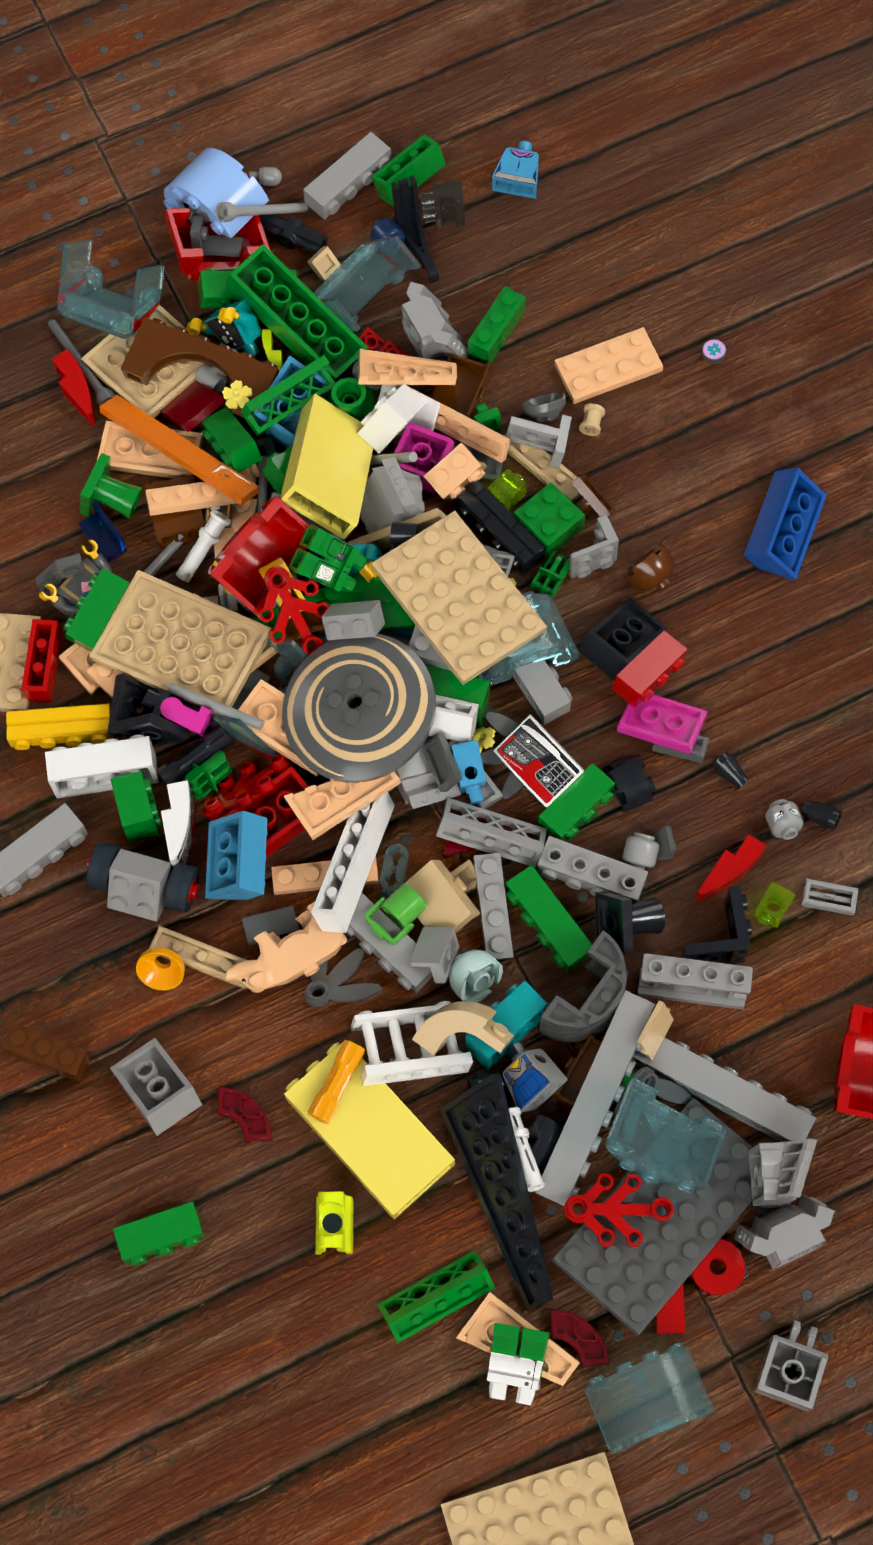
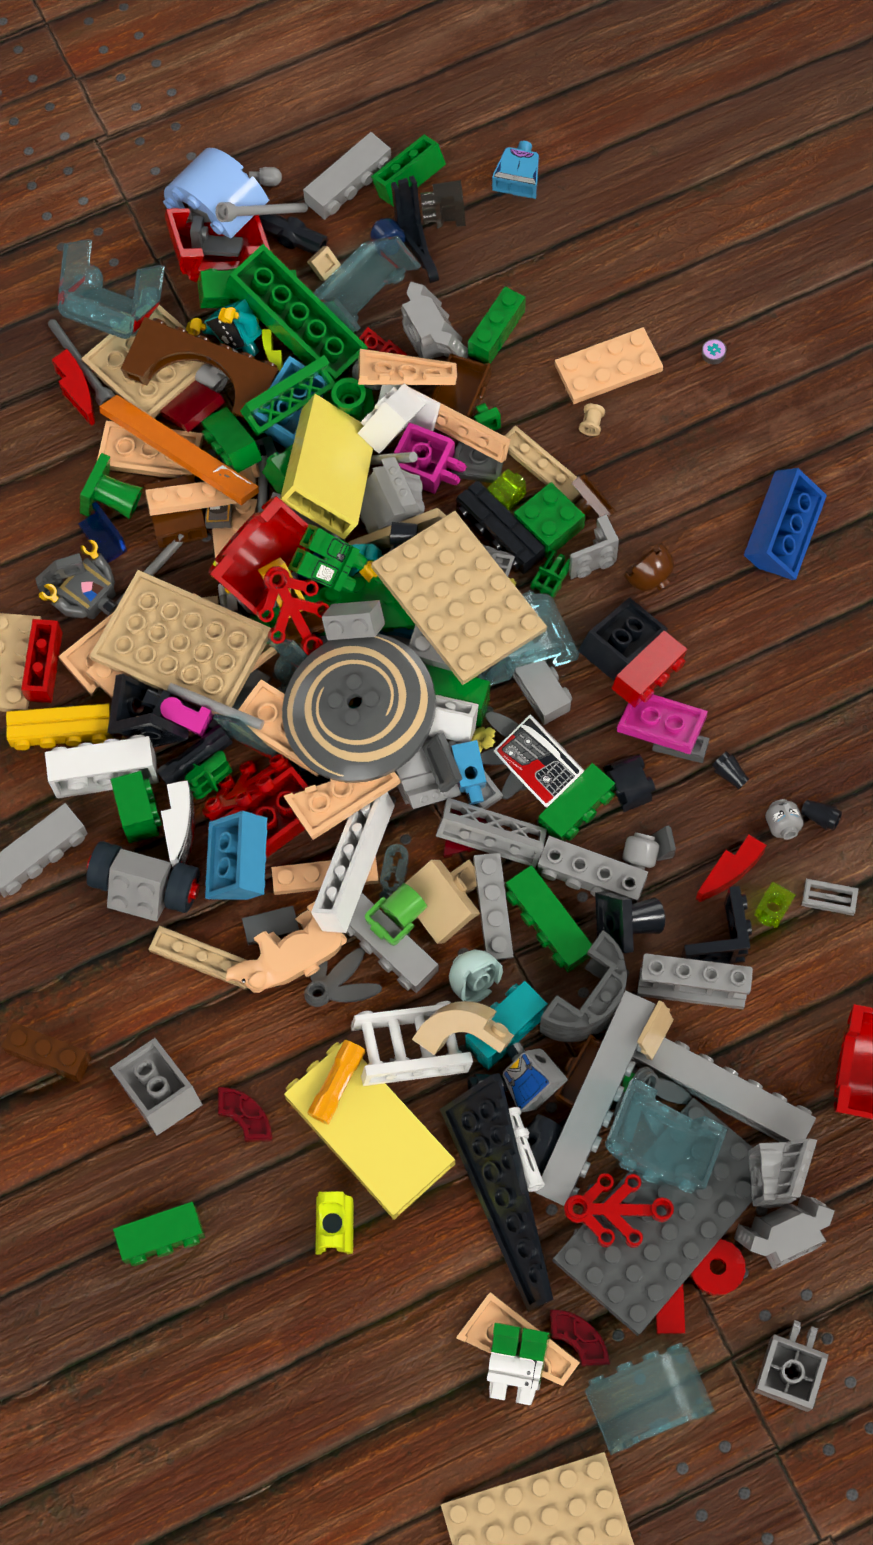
green brick [64,568,130,652] -> none
light orange piece [136,947,185,991] -> none
white pin [176,510,231,582] -> none
light yellow plant [222,380,253,409] -> none
green fence [377,1250,495,1343] -> none
light grey panel [409,927,459,983] -> none
light nougat bracket [424,443,487,499] -> none
light grey bracket [505,414,572,469] -> none
dark grey piece [521,393,566,423] -> none

